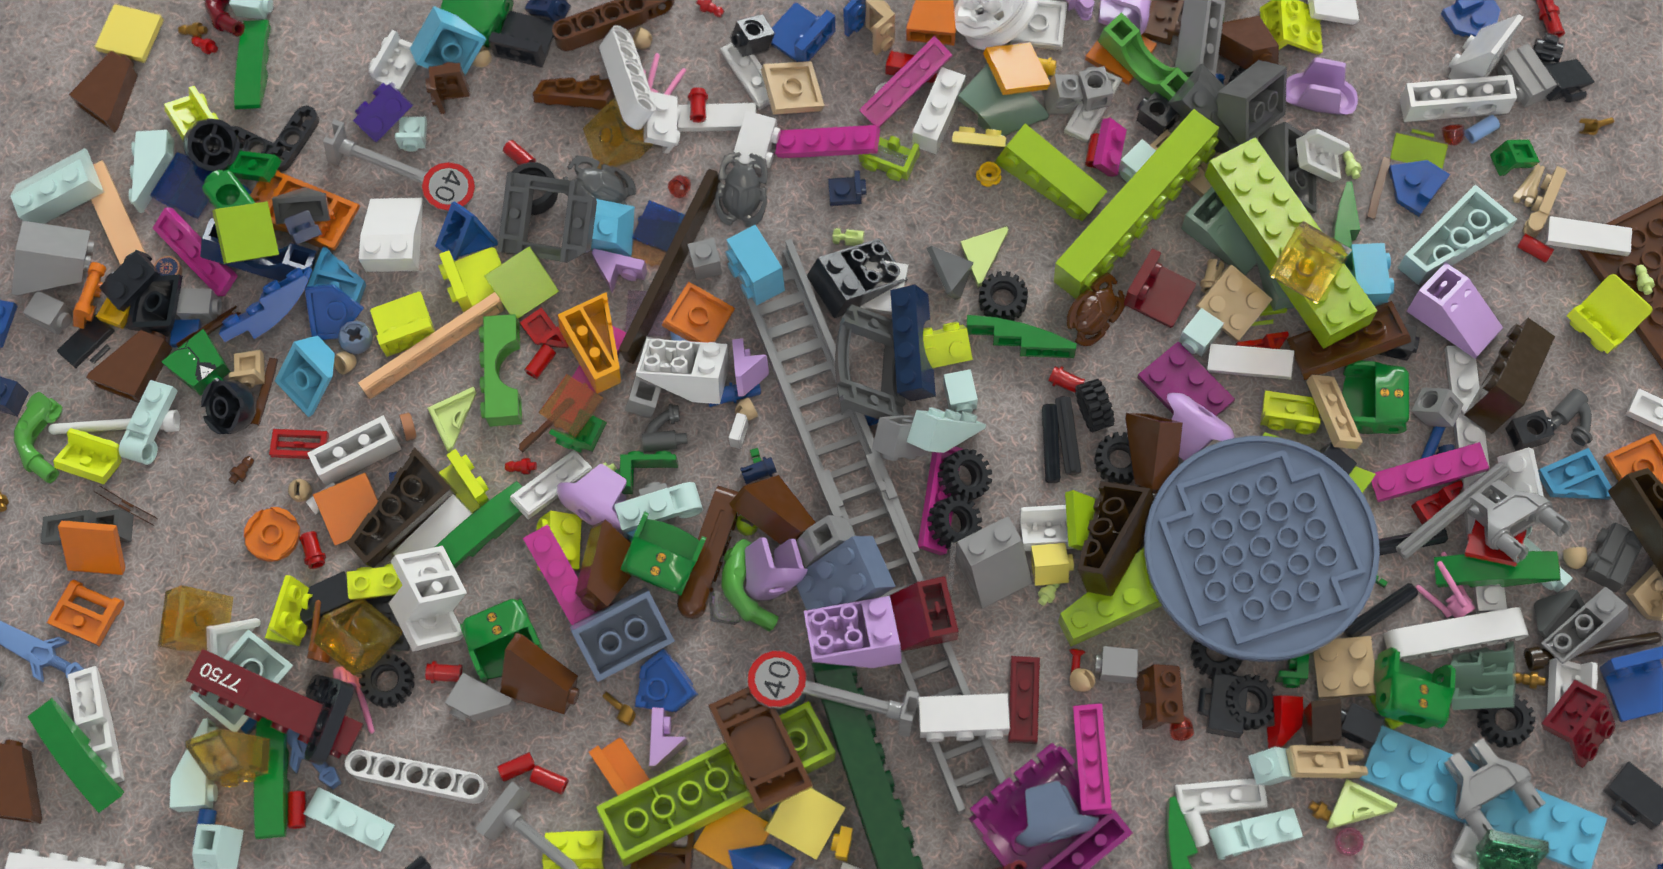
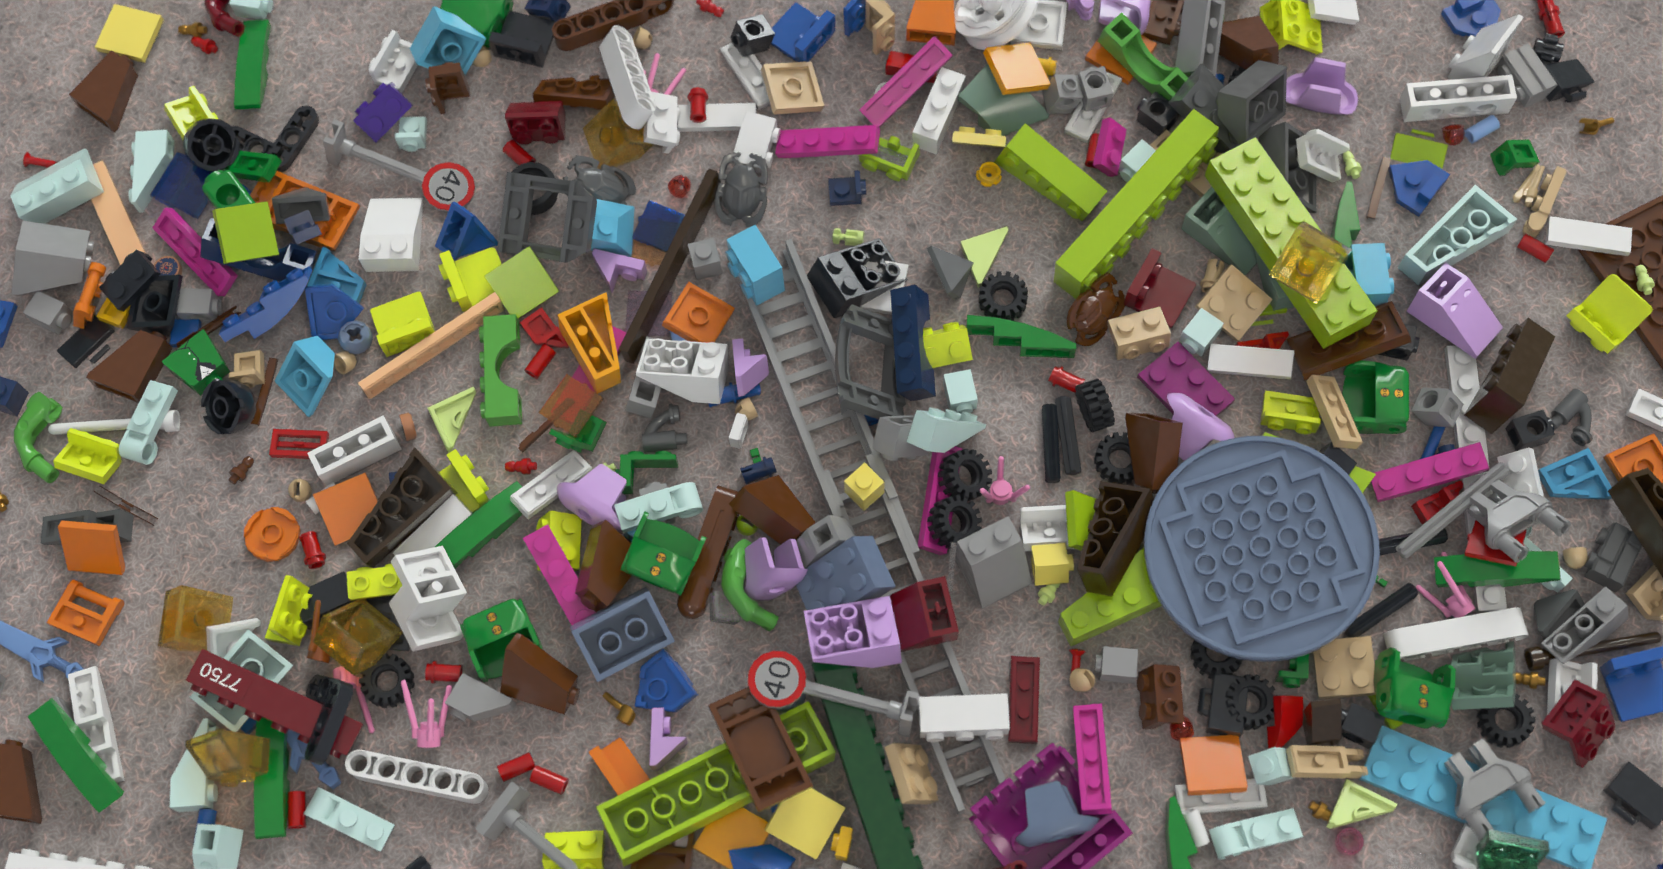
none -> red piece [23,152,57,167]
none -> bright pink plant [401,680,452,748]
none -> dark red slope [505,101,566,145]
none -> light yellow brick [844,463,884,511]
none -> tan plate [884,743,939,804]
none -> bright pink plant [980,456,1030,505]
none -> tan bracket [1108,307,1171,360]
none -> orange tile [1179,735,1248,796]

